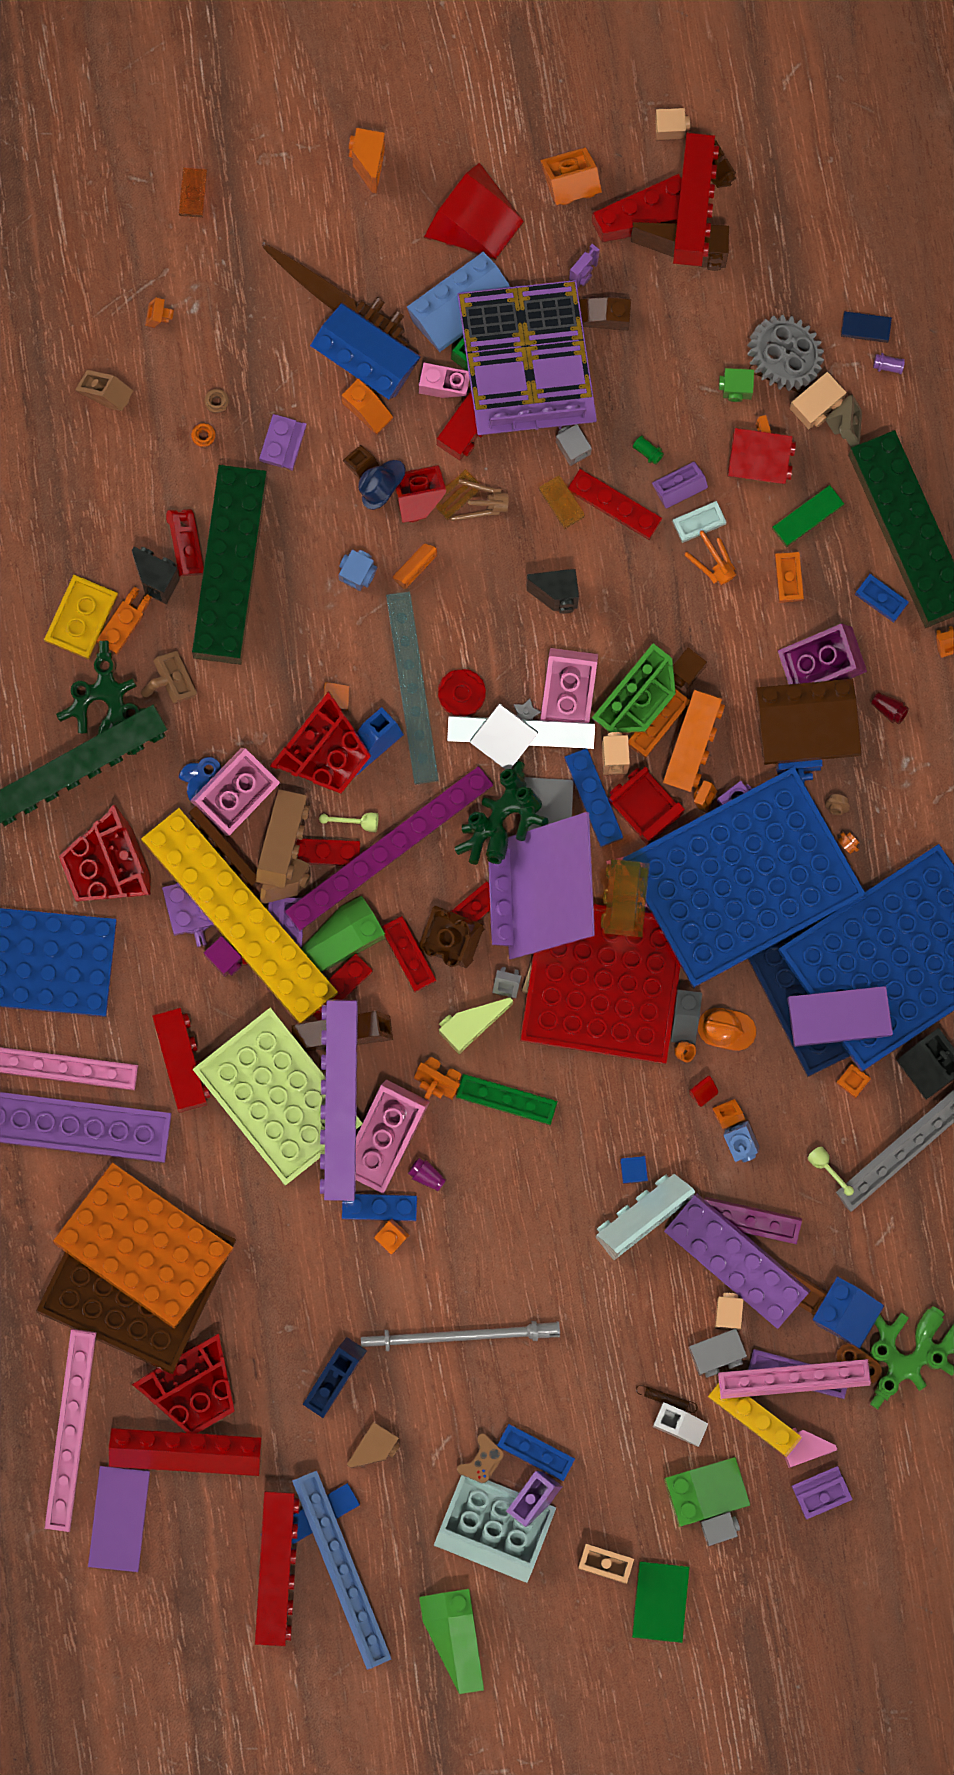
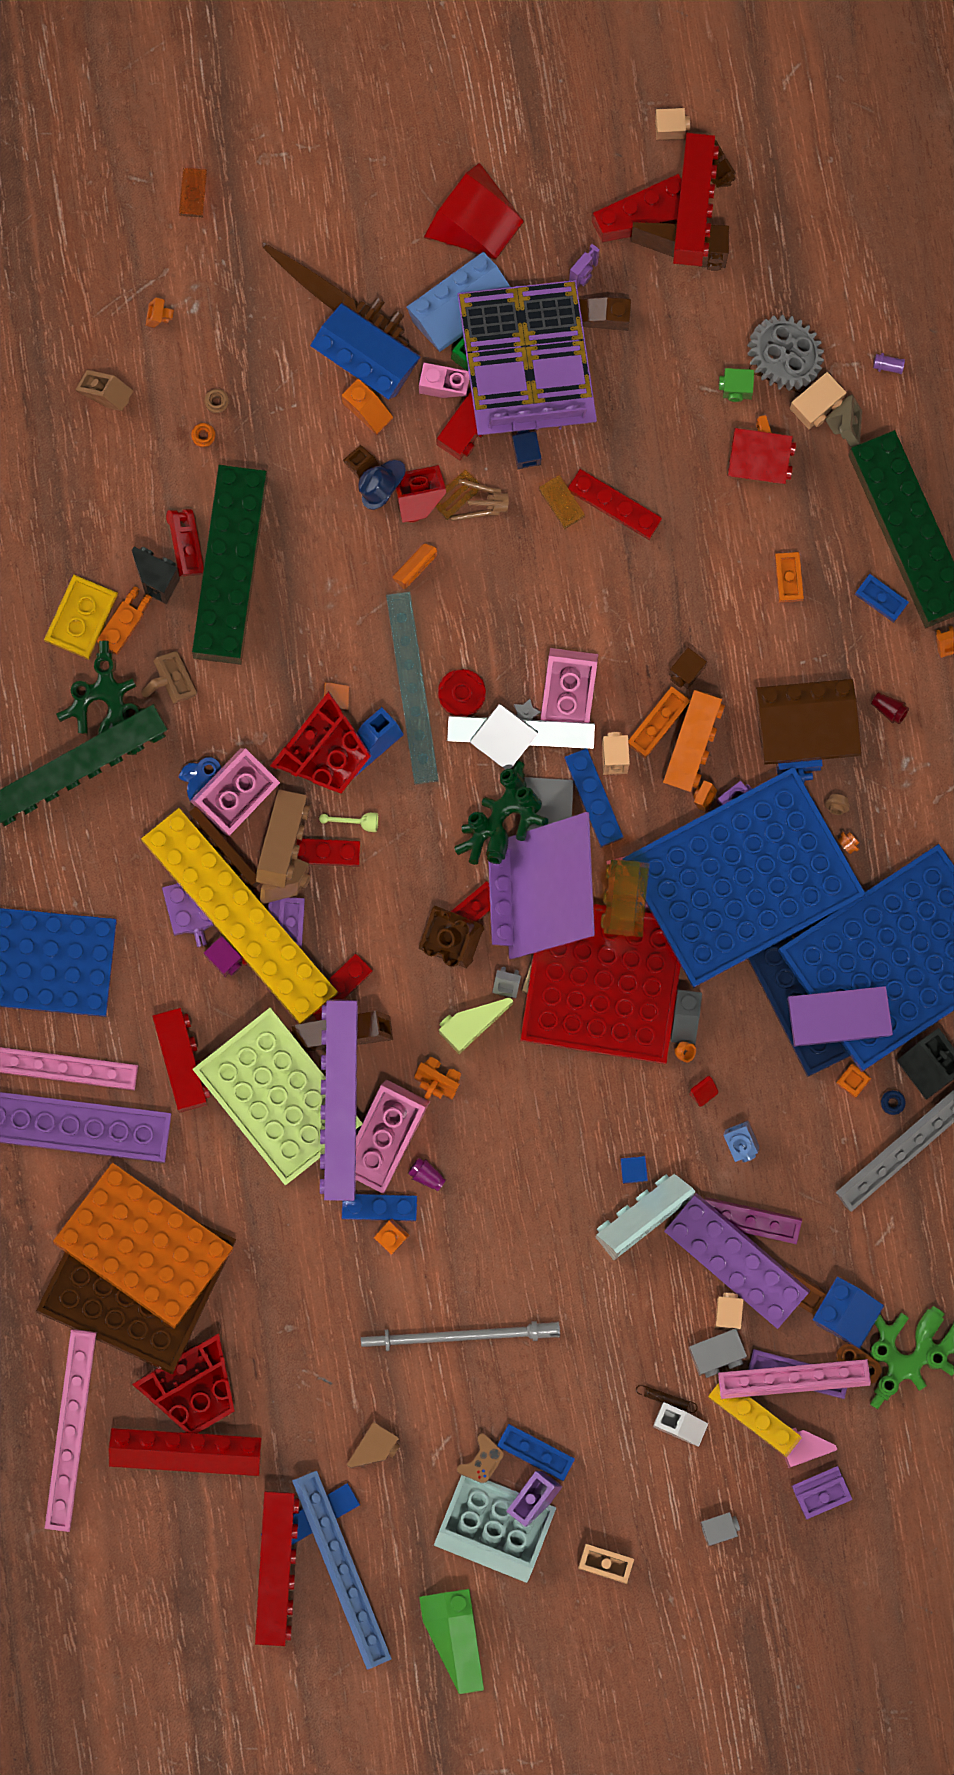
red wedge [58,805,151,902] -> none
medium lavender tile [88,1466,150,1572] -> none
medium lavender plate [259,414,307,471] -> none
magenta plate [284,766,493,932] -> none
bright green wedge [301,896,385,973] -> none
dark blue slope [302,1337,367,1418] -> none
medium blue brick [339,550,378,591] -> none
orange slope [349,128,385,194] -> none
red plate [381,916,436,993] -> none
green tile [456,1074,558,1126] -> none
pearl dark grey slope [526,569,579,614] -> none
orange slope [540,147,602,205] -> none
light grey brick [556,424,592,466] -> none
bright green wedge [592,643,676,733] -> none
red panel [609,766,685,845] -> none
green pin [632,435,664,465] -> none
green tile [632,1562,690,1643] -> none
medium lavender slope [652,461,708,508] -> none
bright green slope [664,1457,750,1527] -> none
light aqua tile [672,501,727,543] -> none
orange plant [685,531,737,586] -> none
orange piece [698,1008,756,1051] -> none
orange plate [712,1099,745,1129] -> none
green tile [772,485,844,548] -> none
magenta slope [778,624,867,684] -> none
yellowish green hinge [808,1147,854,1196] -> none
dark blue tile [841,311,892,343] -> none
none -> dark blue brick [512,430,542,470]
none -> dark blue plate [881,1090,906,1115]

